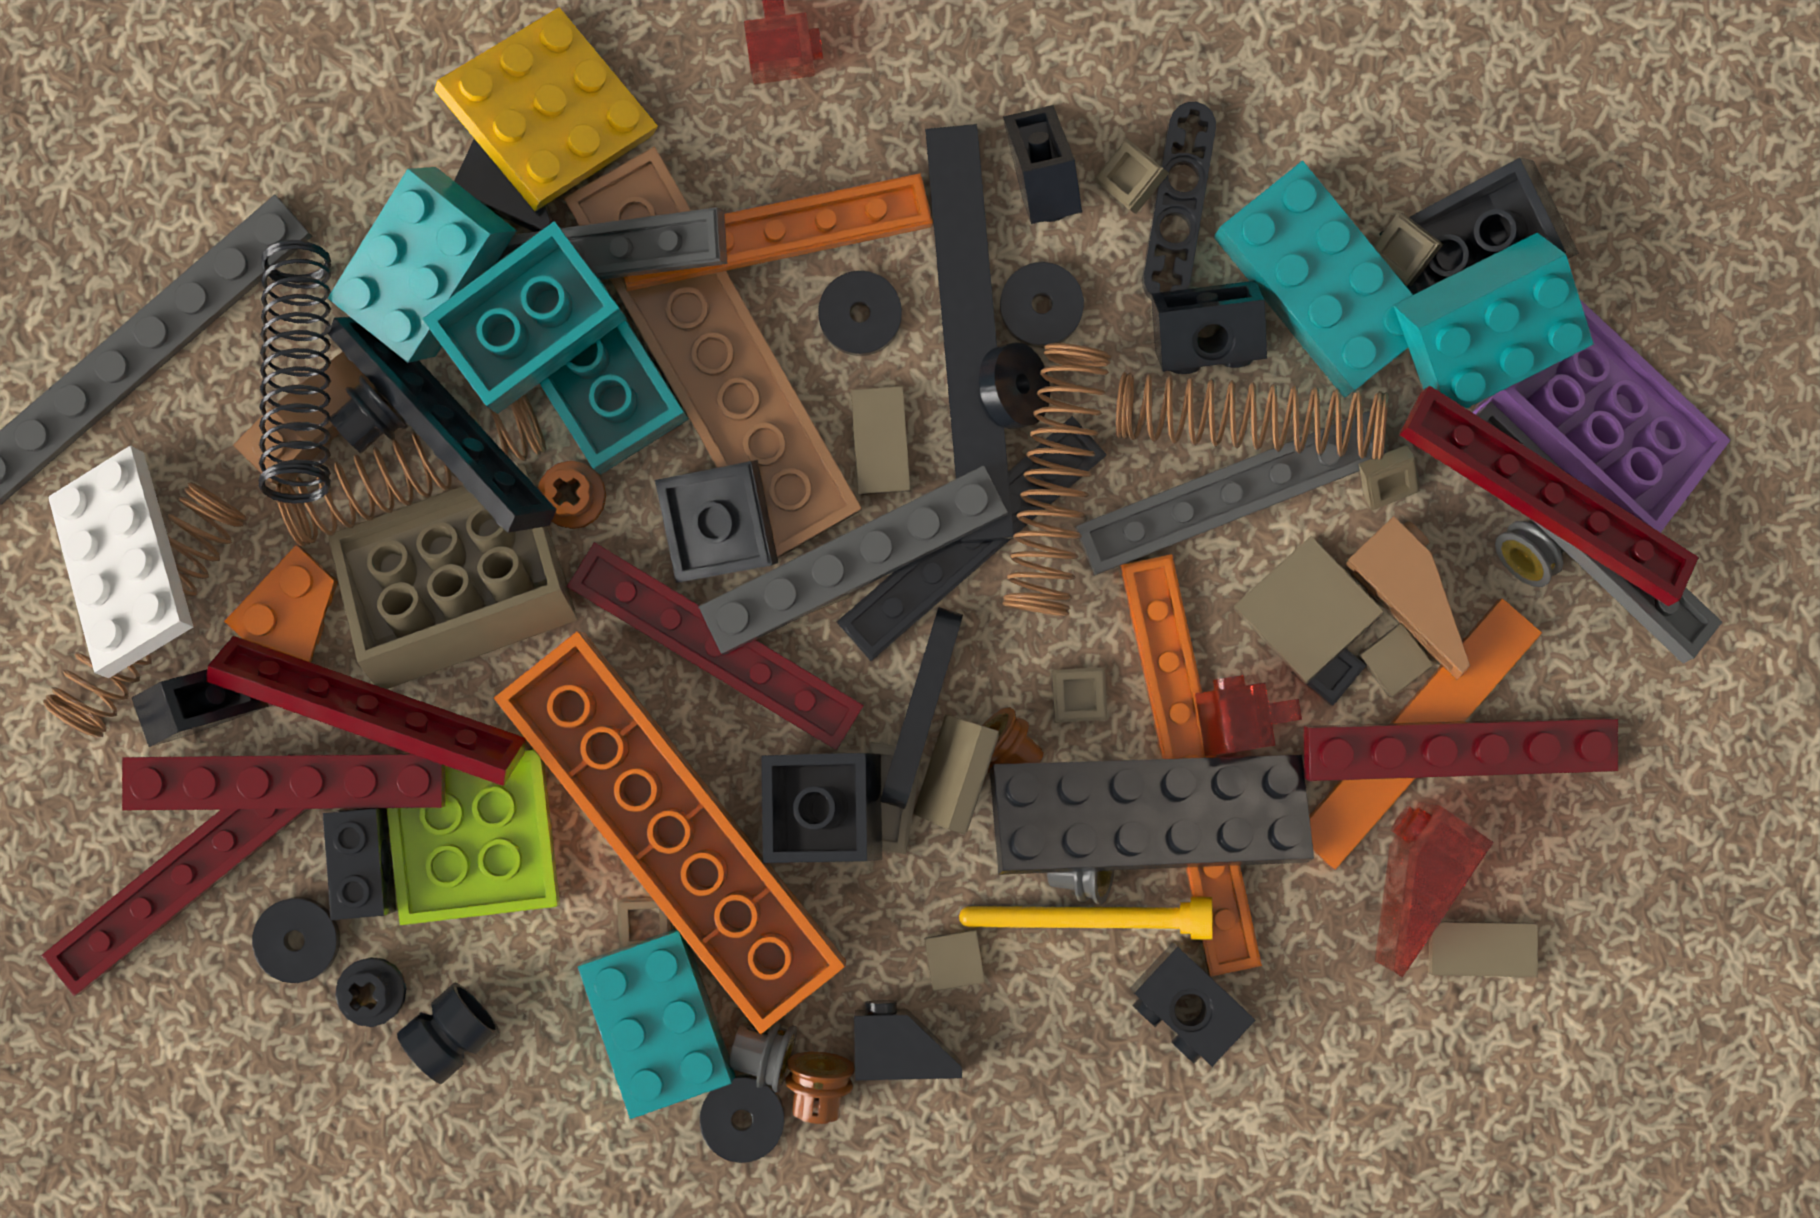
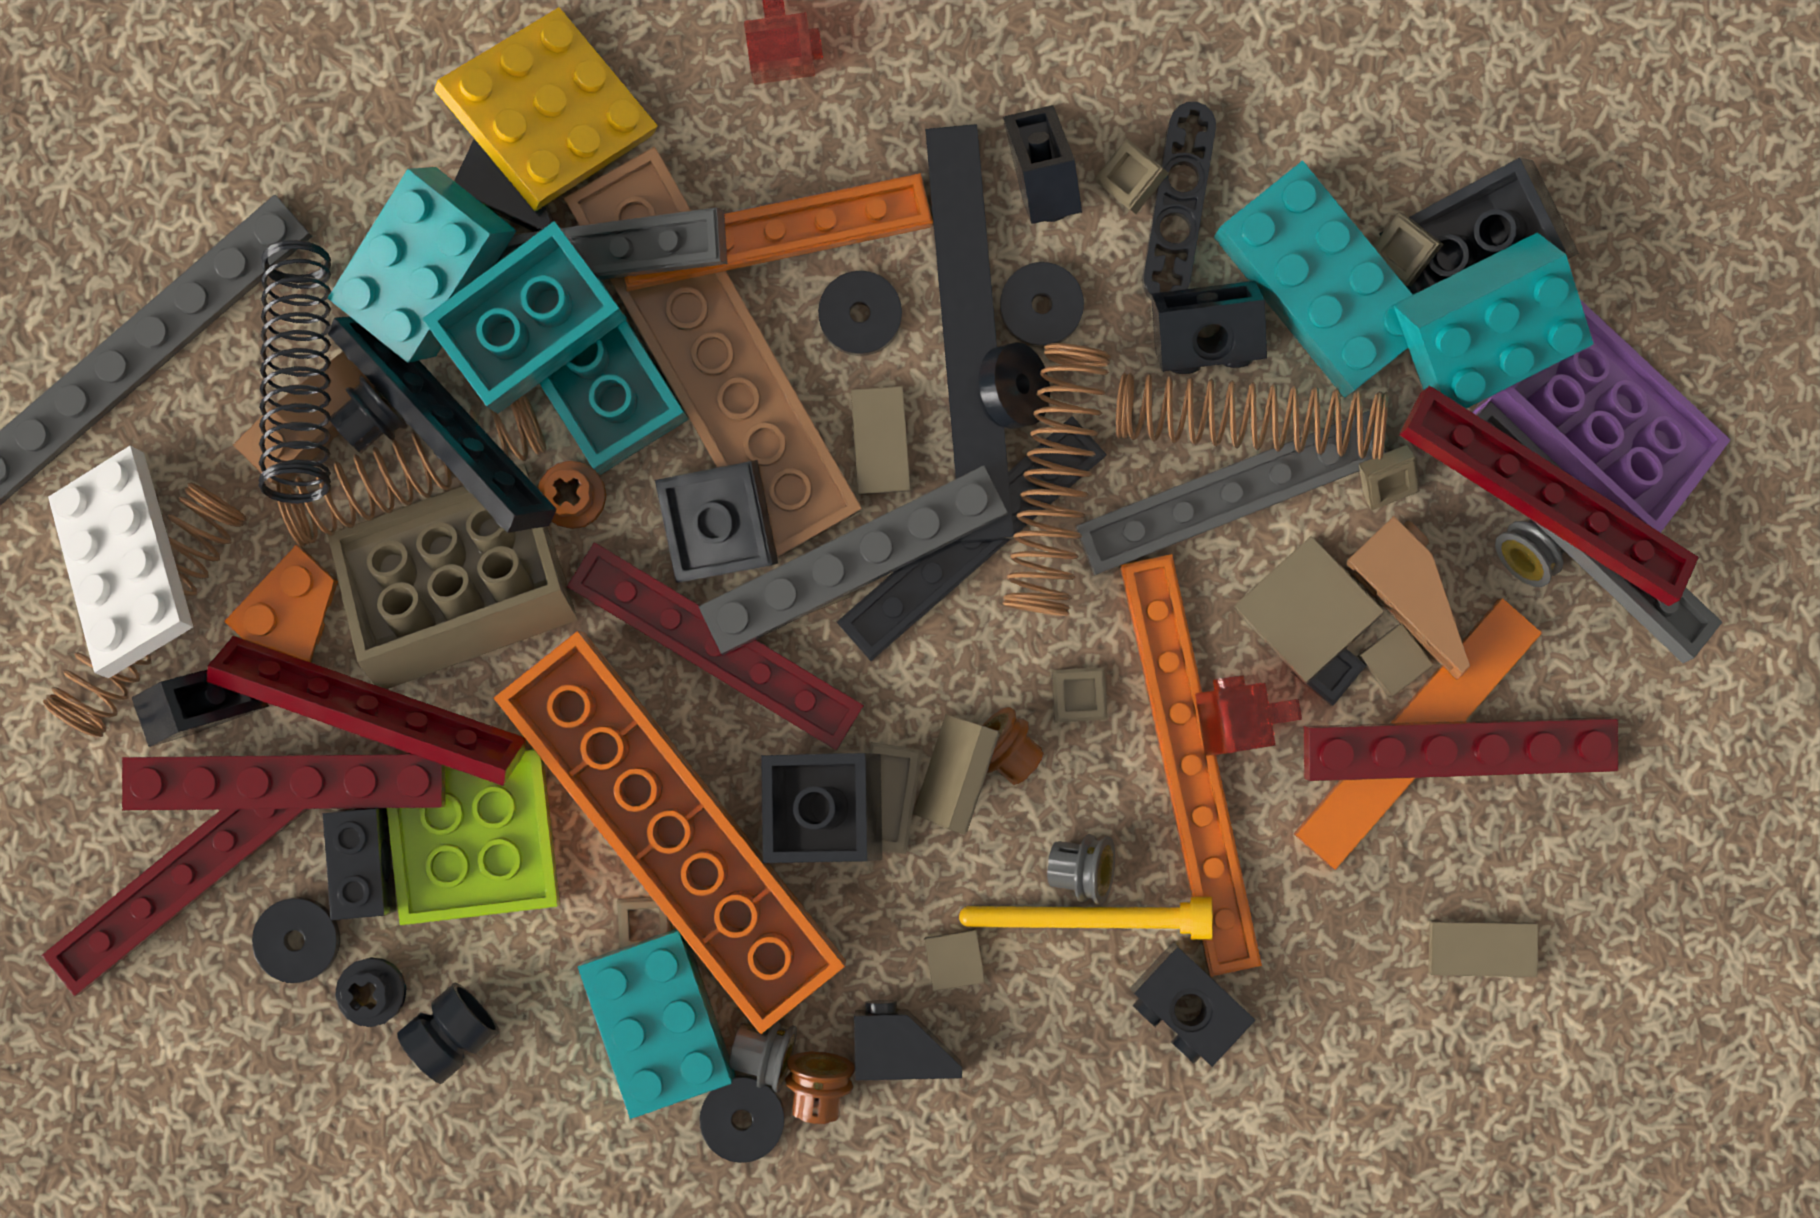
black beam [880,607,963,809] -> none
black plate [989,755,1314,875] -> none
clear red slope [1375,802,1494,978] -> none

